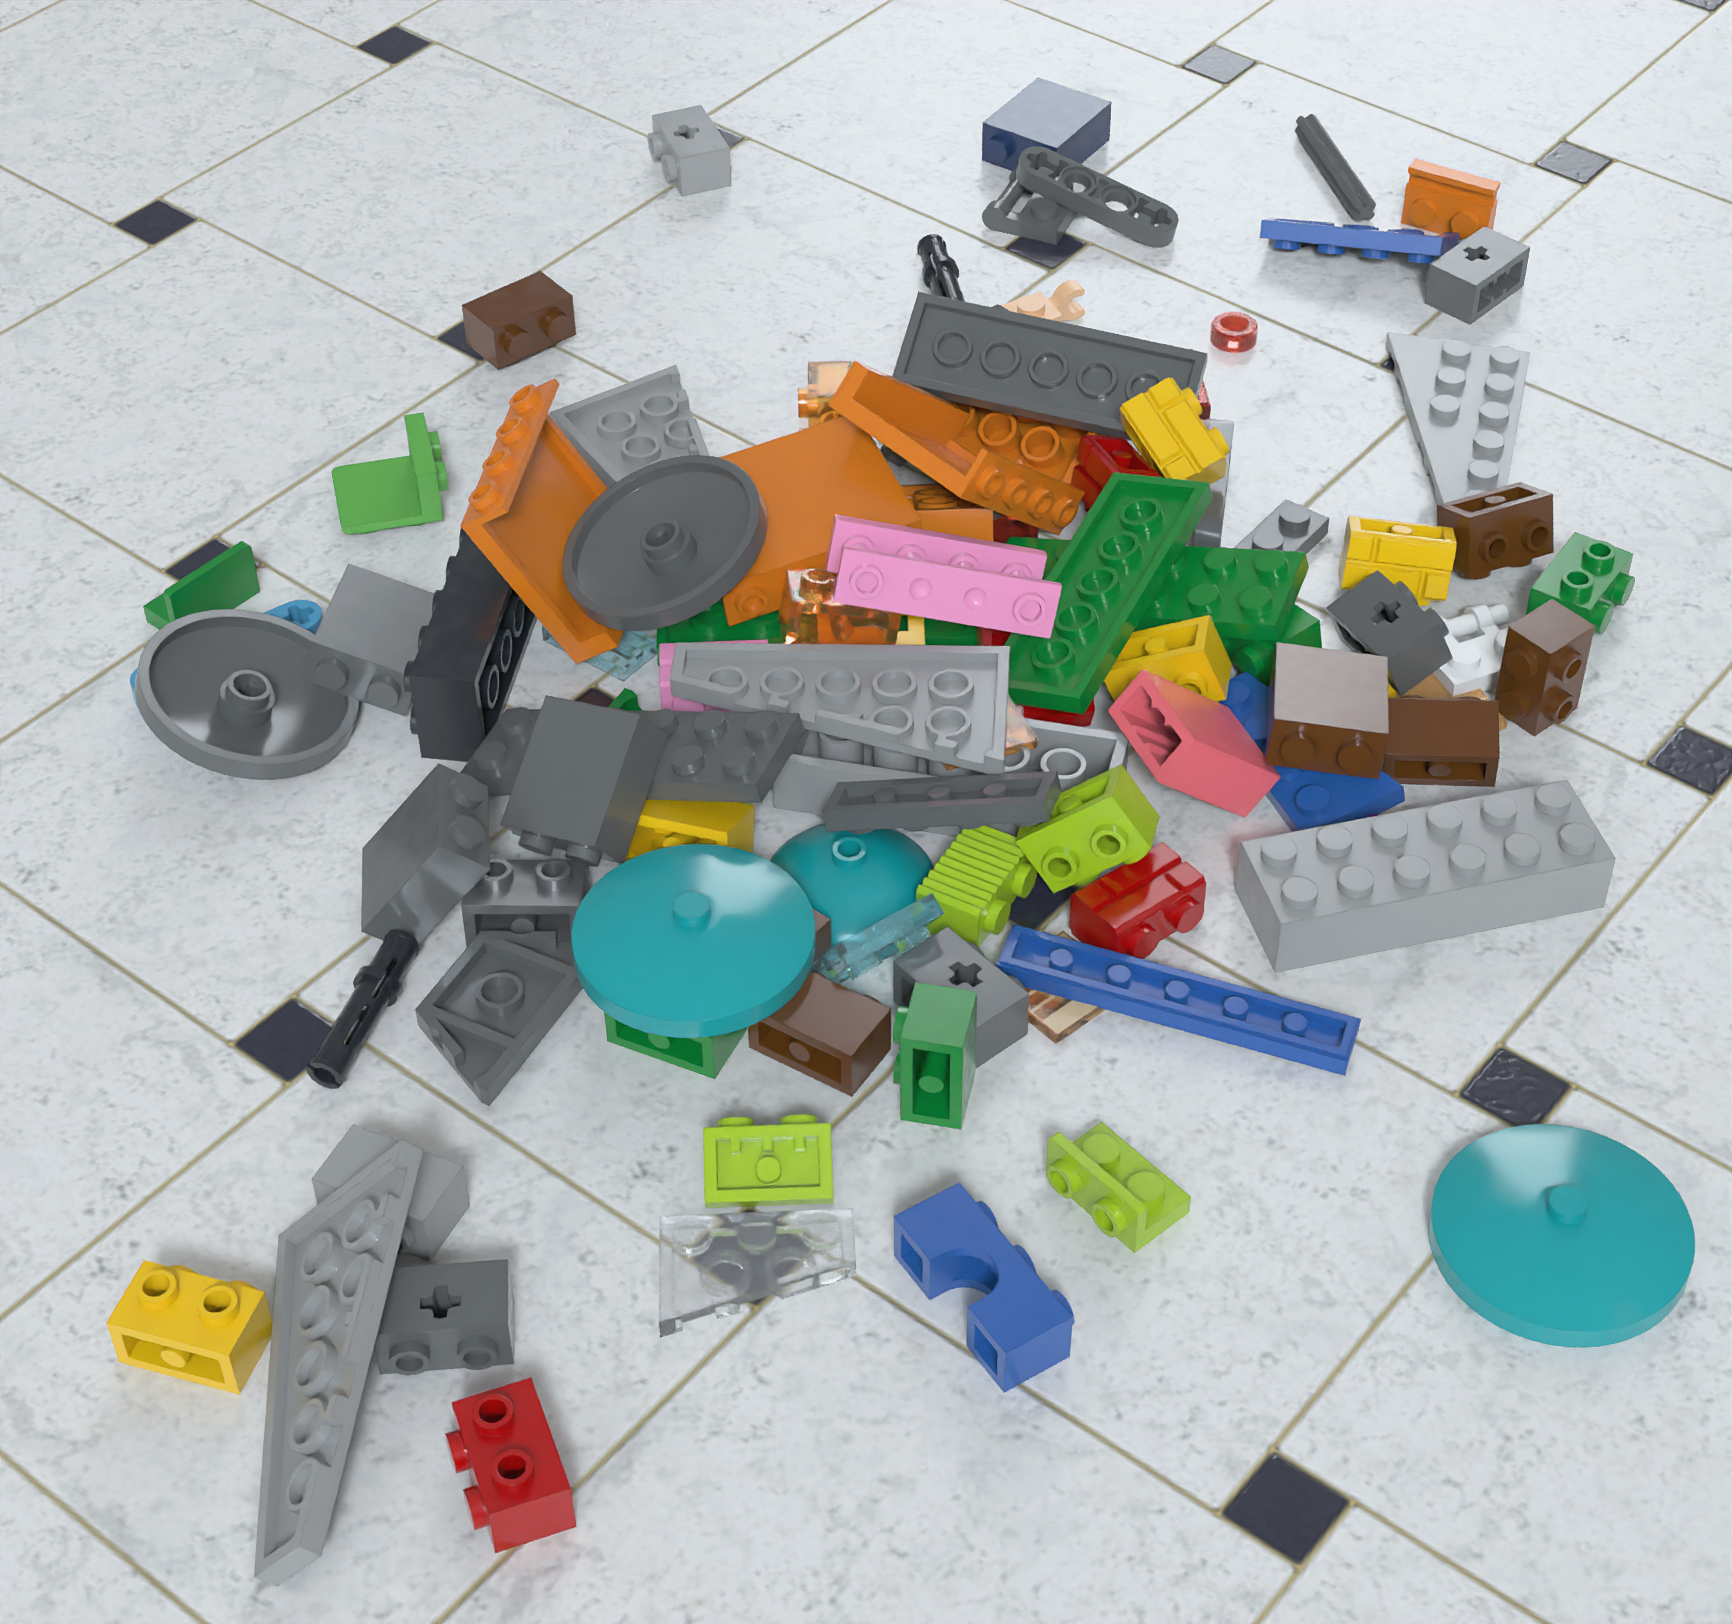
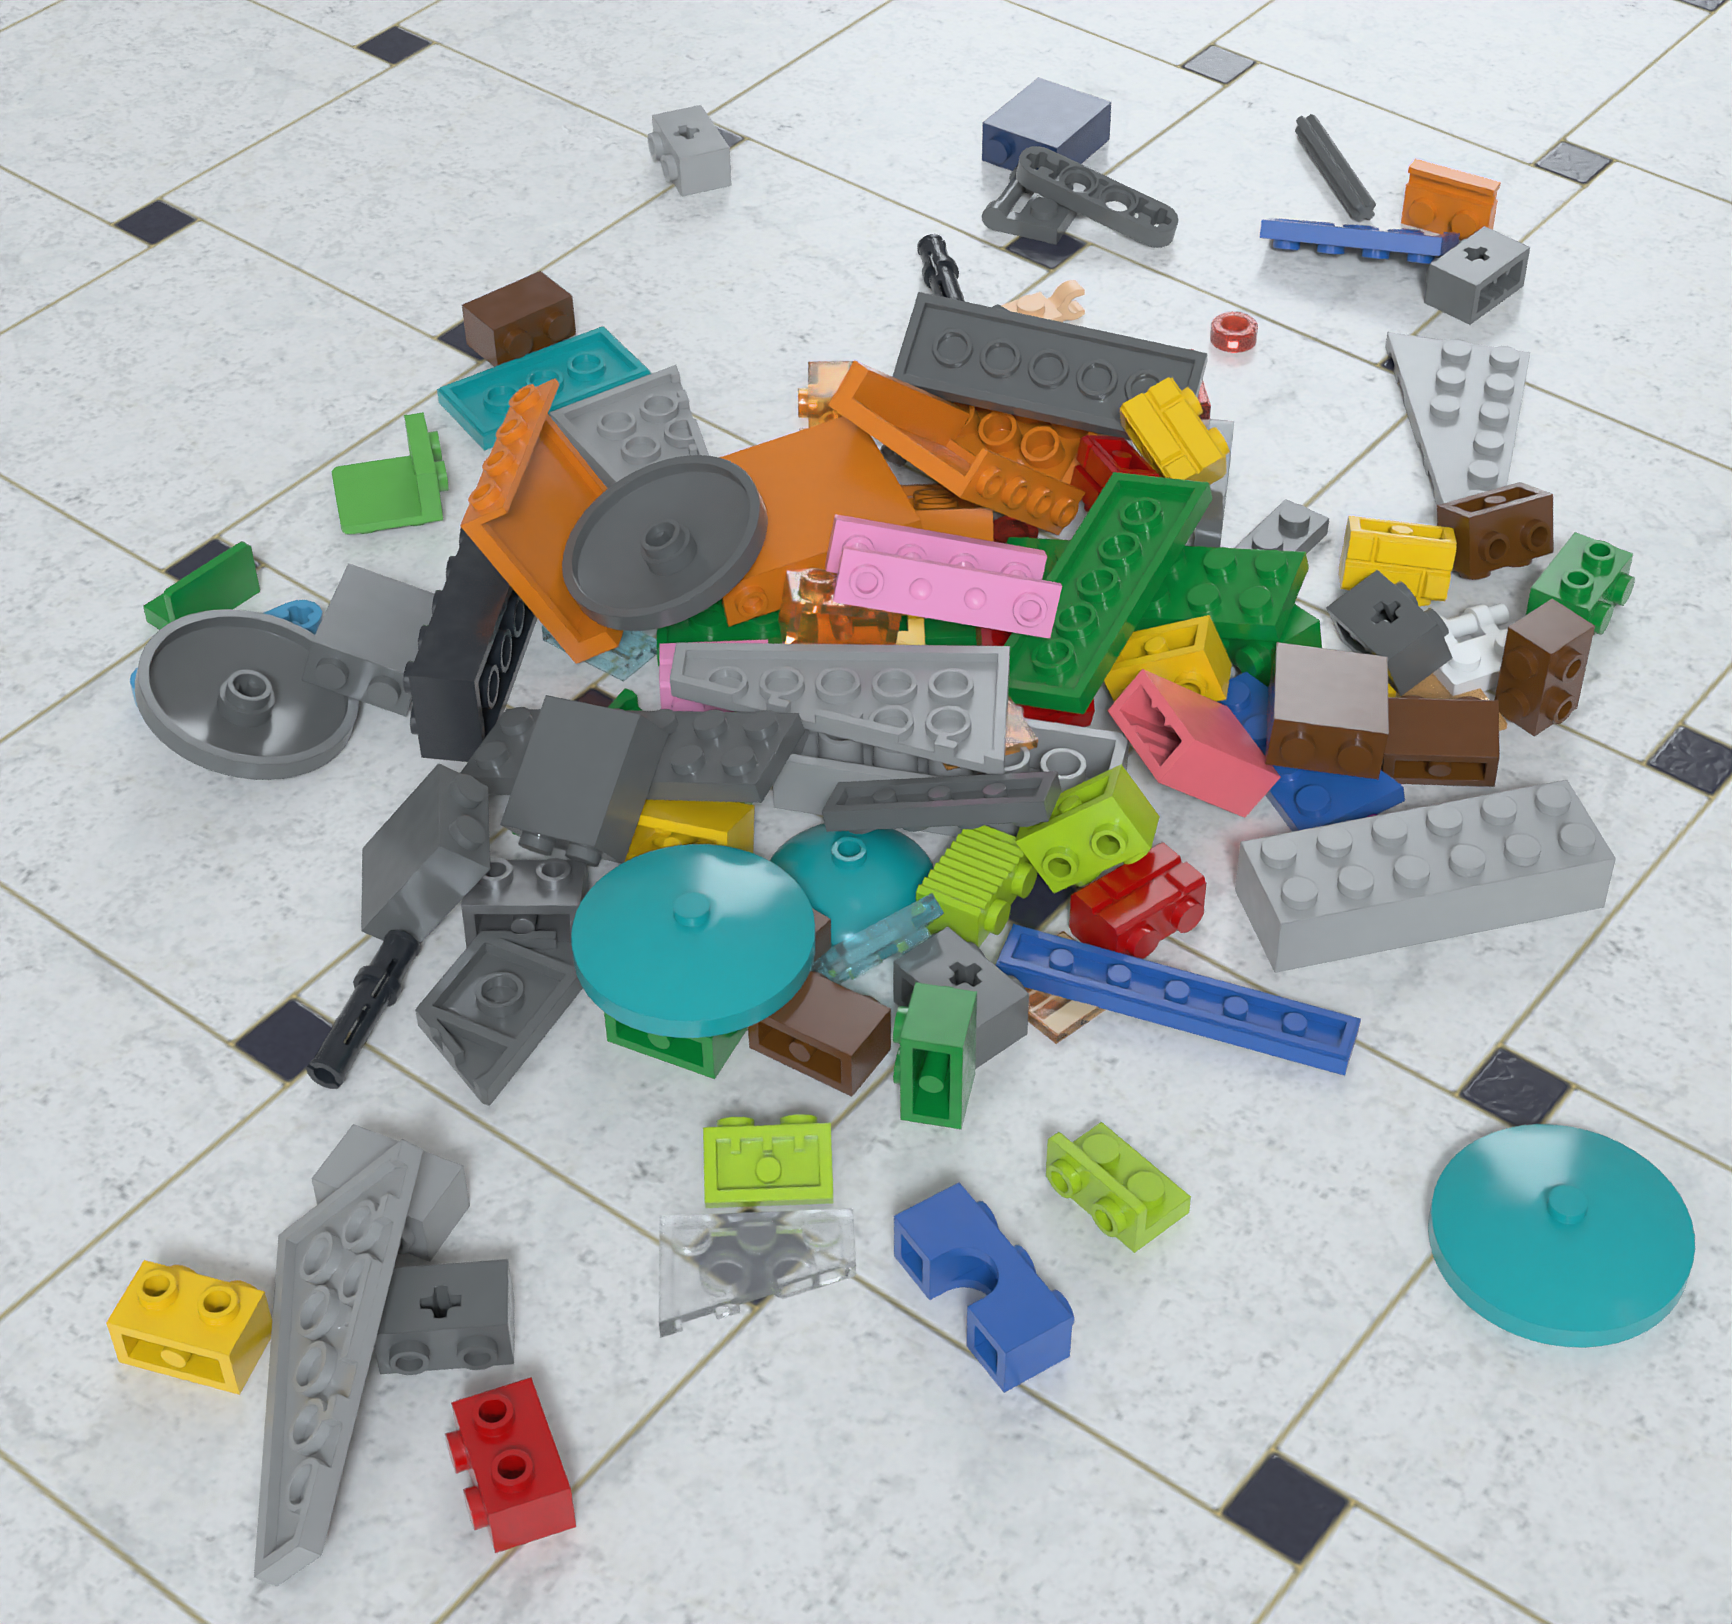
none -> teal tile [437,326,651,451]

